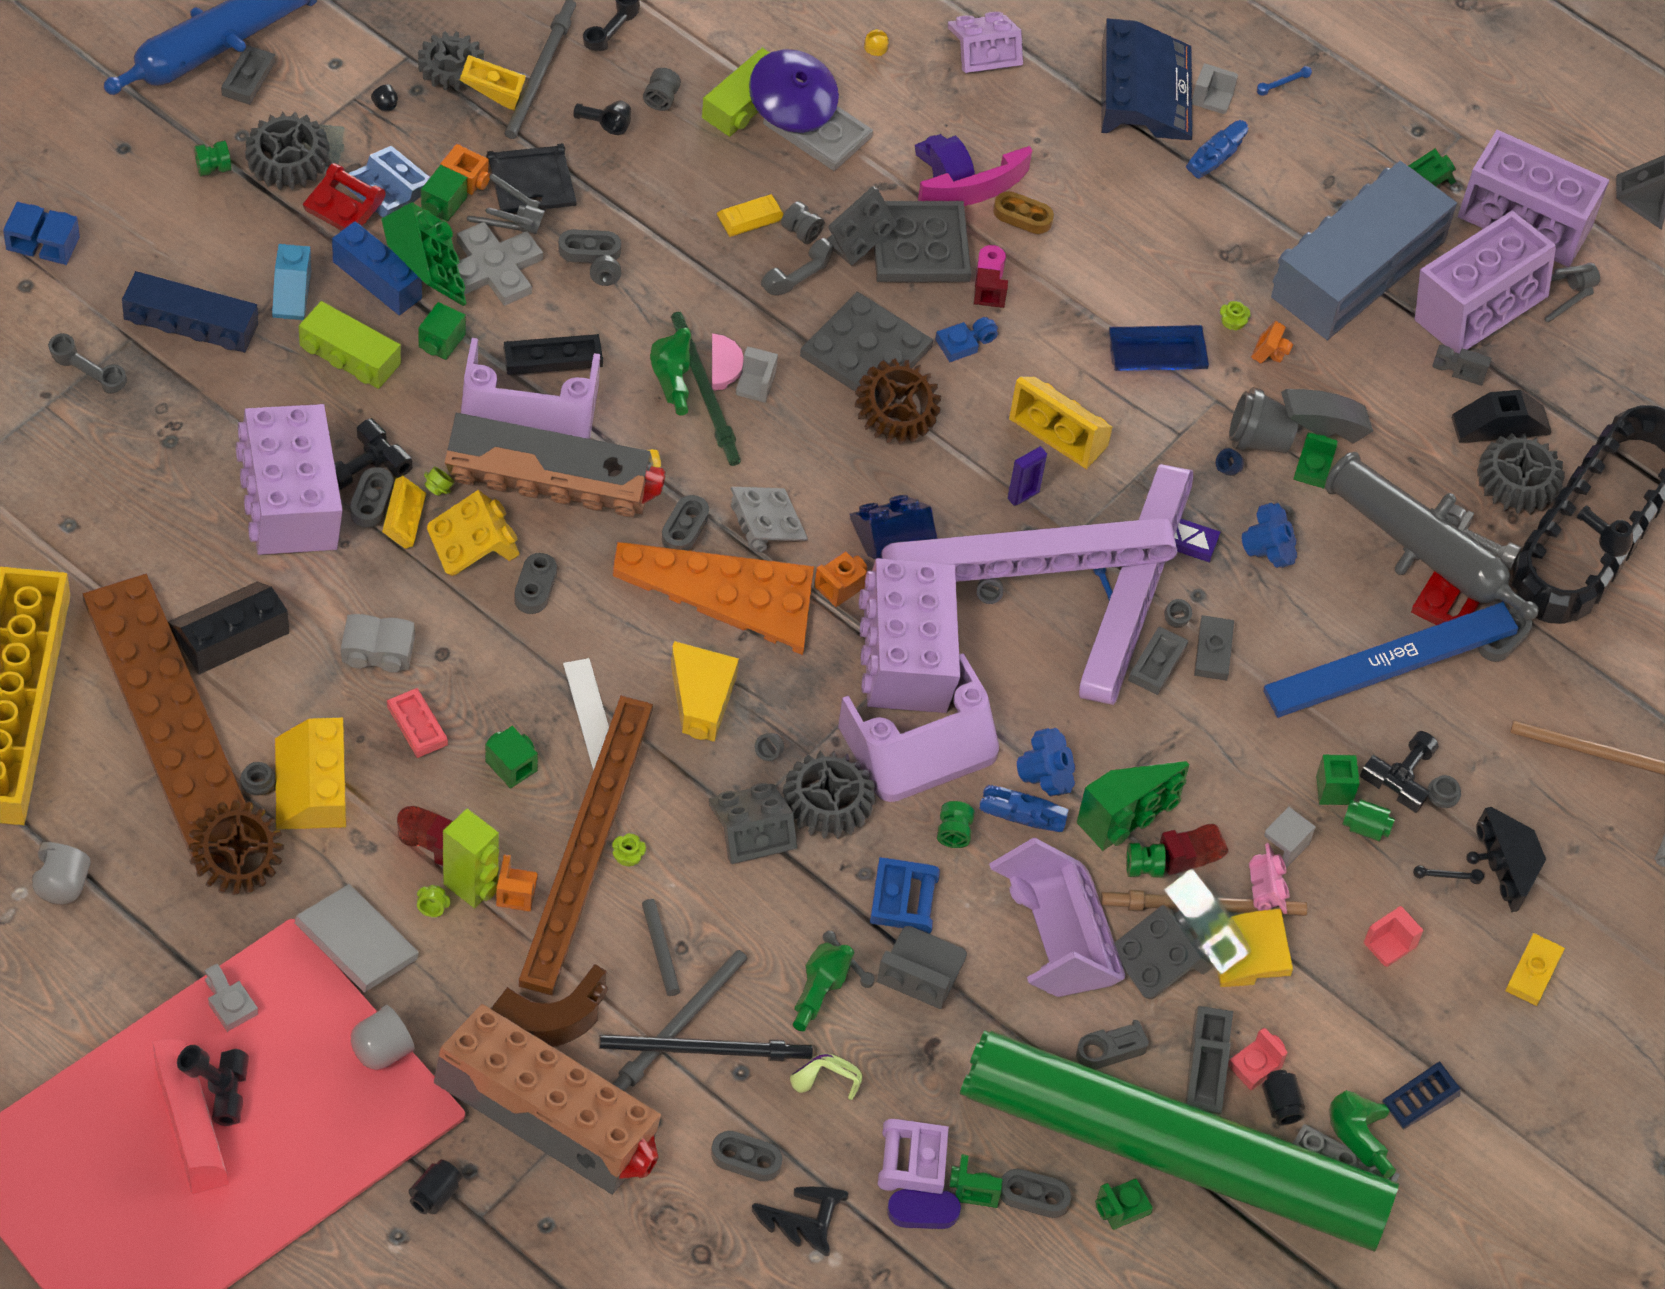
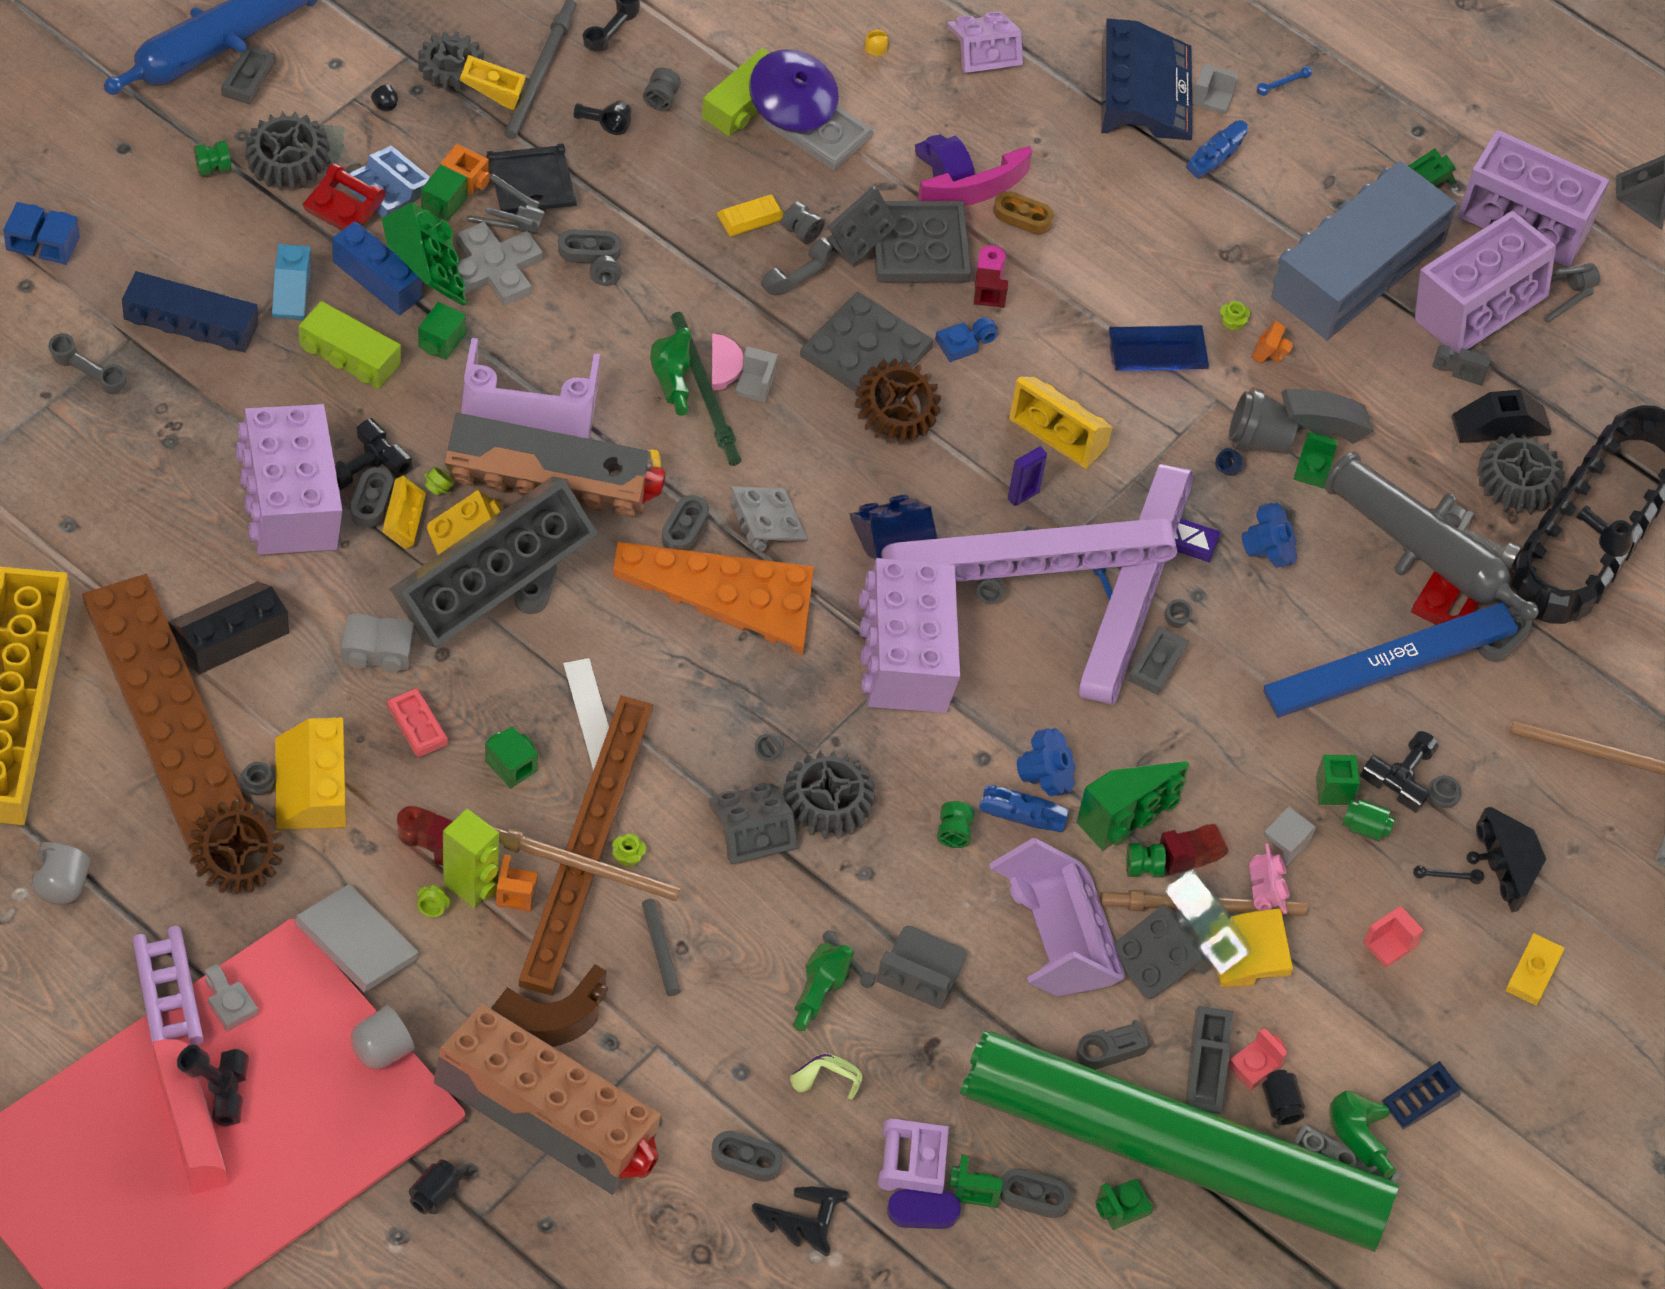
black plate [503,334,603,375] -> none
black bar [599,1034,813,1062] -> none
dark grey bar [612,950,747,1092] -> none
yellow slope [671,641,739,742] -> none
orange brick [814,551,867,607] -> none
lavender windscreen [838,653,999,802] -> none
blue plate [870,857,940,934] -> none
dark grey plate [1194,615,1234,681] -> none
none -> lavender bar [132,926,203,1047]
none -> dark grey brick [390,477,598,648]
none -> medium nougat bar [490,825,681,901]

